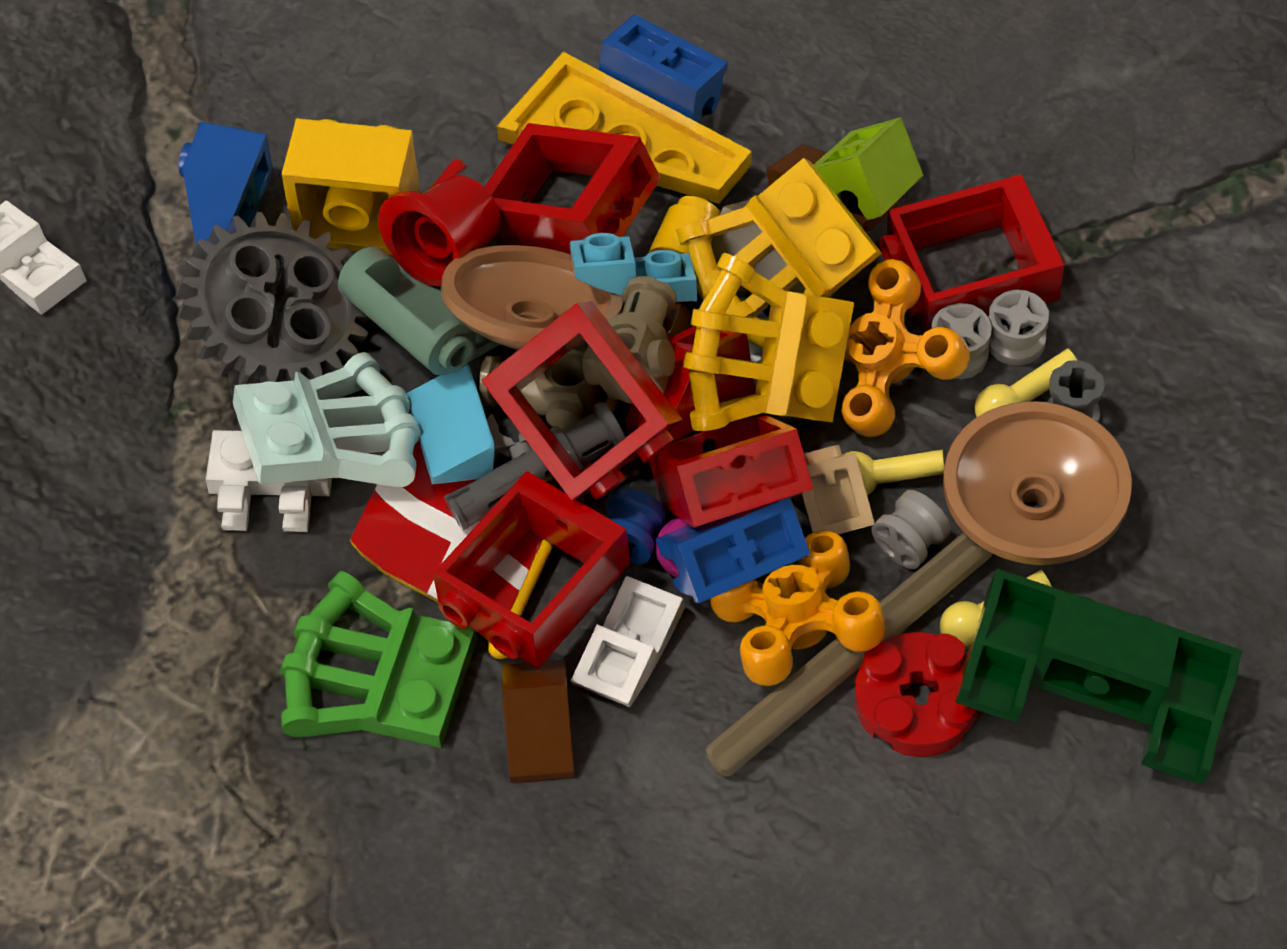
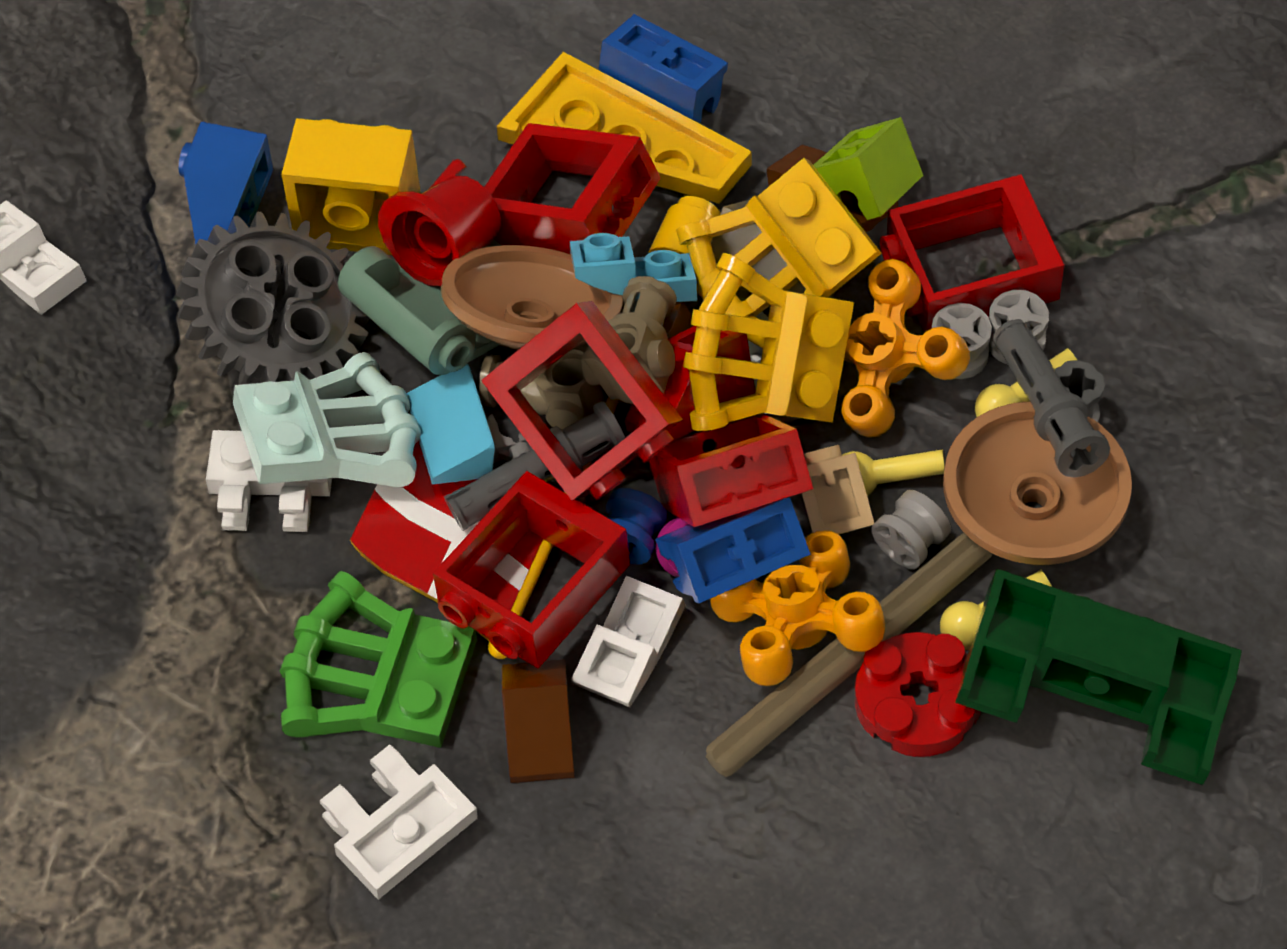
none -> white plate [320,744,477,900]
none -> dark grey pin [993,319,1110,478]

